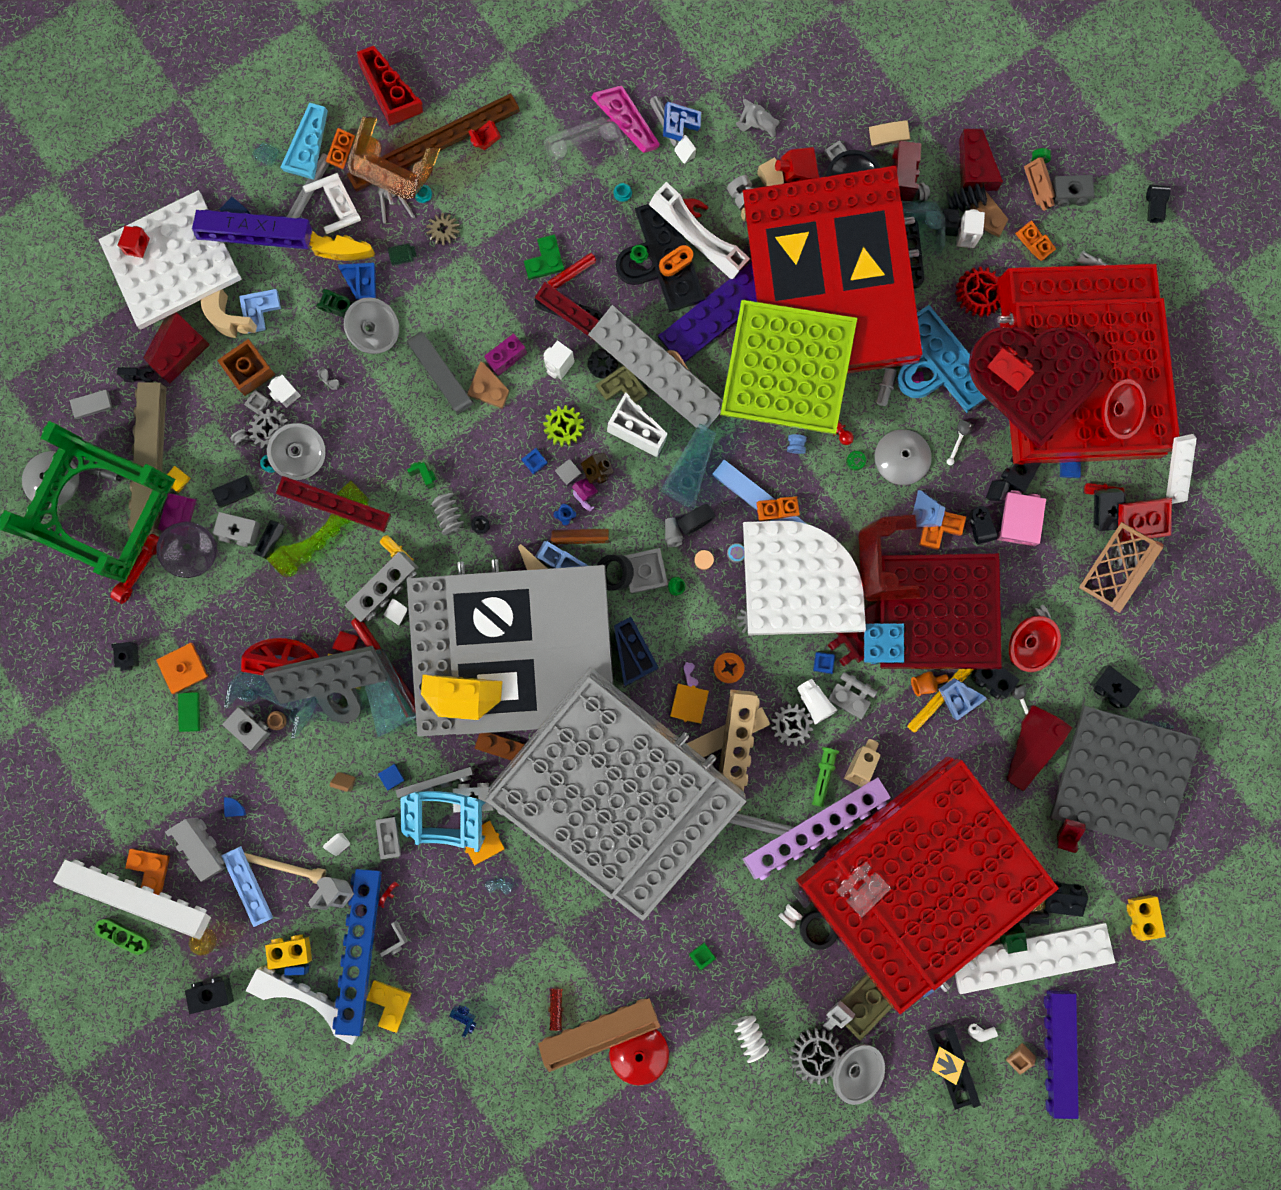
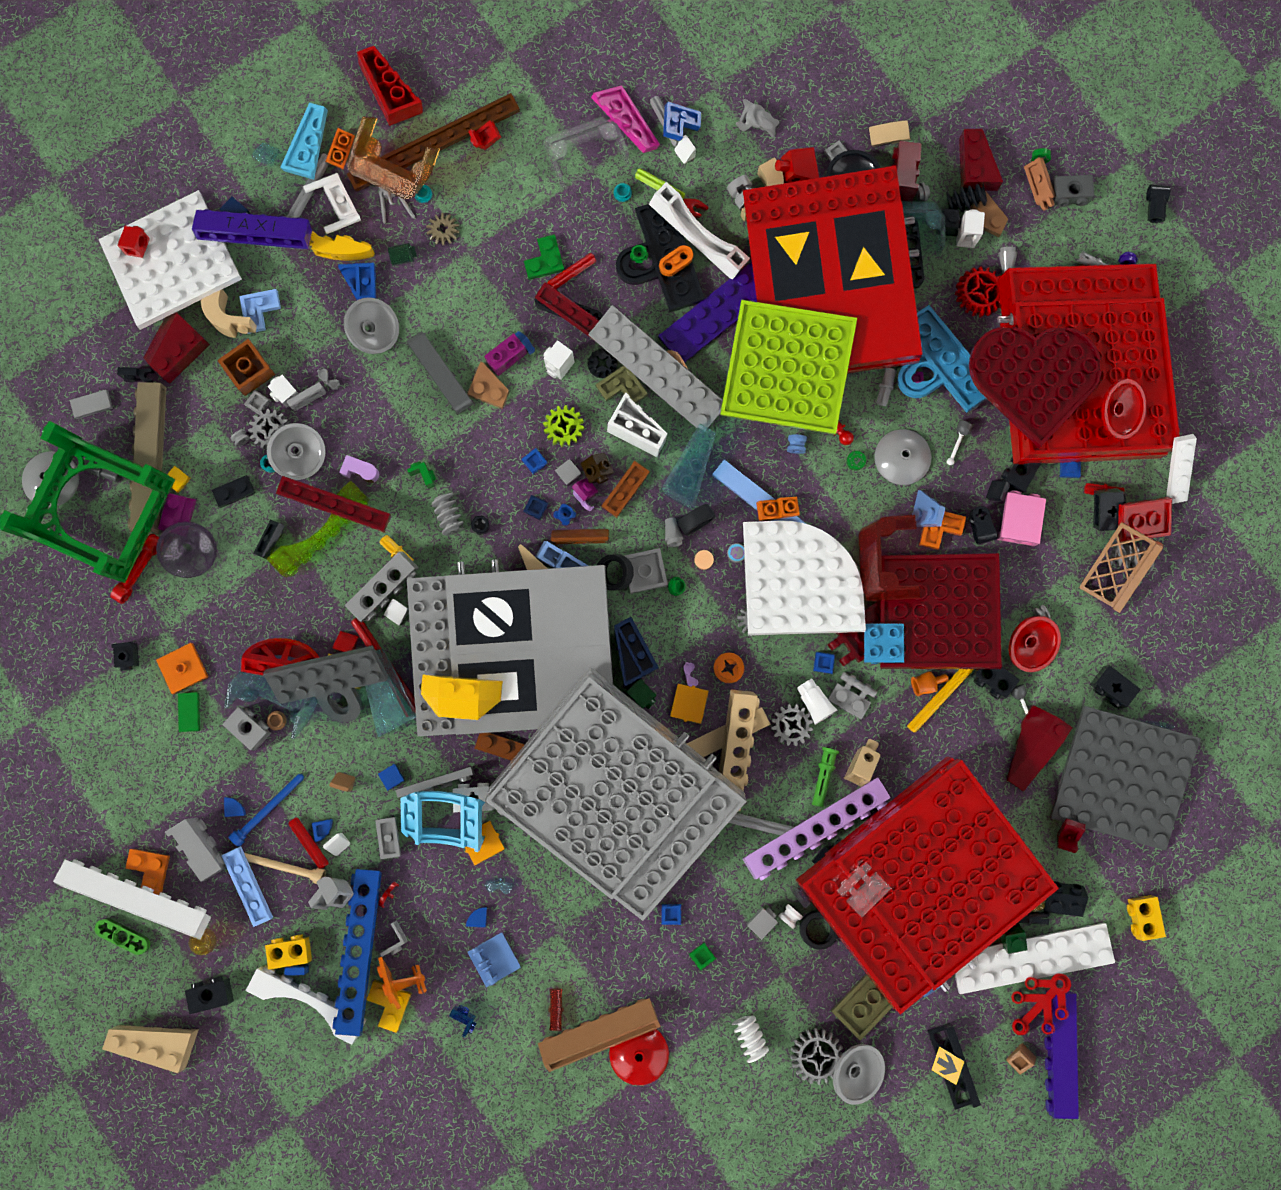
light grey brick [213,512,261,548] -> none
dark green piece [316,289,352,318] -> none
light grey plate [823,1001,855,1031] -> none
medium blue wing [939,678,987,720] -> none
white arm [968,1024,998,1042] -> none
red bracket [987,346,1034,391] -> none
orange slope [1015,221,1056,261] -> none
none -> tan wedge [102,1025,199,1073]
none -> blue piece [228,774,304,847]
none -> light grey tile [286,382,326,411]
none -> red axle [288,817,329,869]
none -> blue tile [312,819,333,842]
none -> lavender leg [339,455,379,483]
none -> orange plate [377,957,427,1010]
none -> blue tile [466,907,487,927]
none -> medium blue hinge [468,932,521,987]
none -> blue tile [515,331,535,355]
none -> dark blue tile [523,495,549,521]
none -> dark orange plate [601,461,650,518]
none -> dark green brick [627,679,657,709]
none -> lime axle [635,168,685,199]
none -> blue tile [661,904,681,925]
none -> light grey brick [746,907,778,940]
none -> light grey cone [998,247,1017,274]
none -> red plant [1011,974,1071,1035]
none -> dark purple plate [1118,252,1138,265]

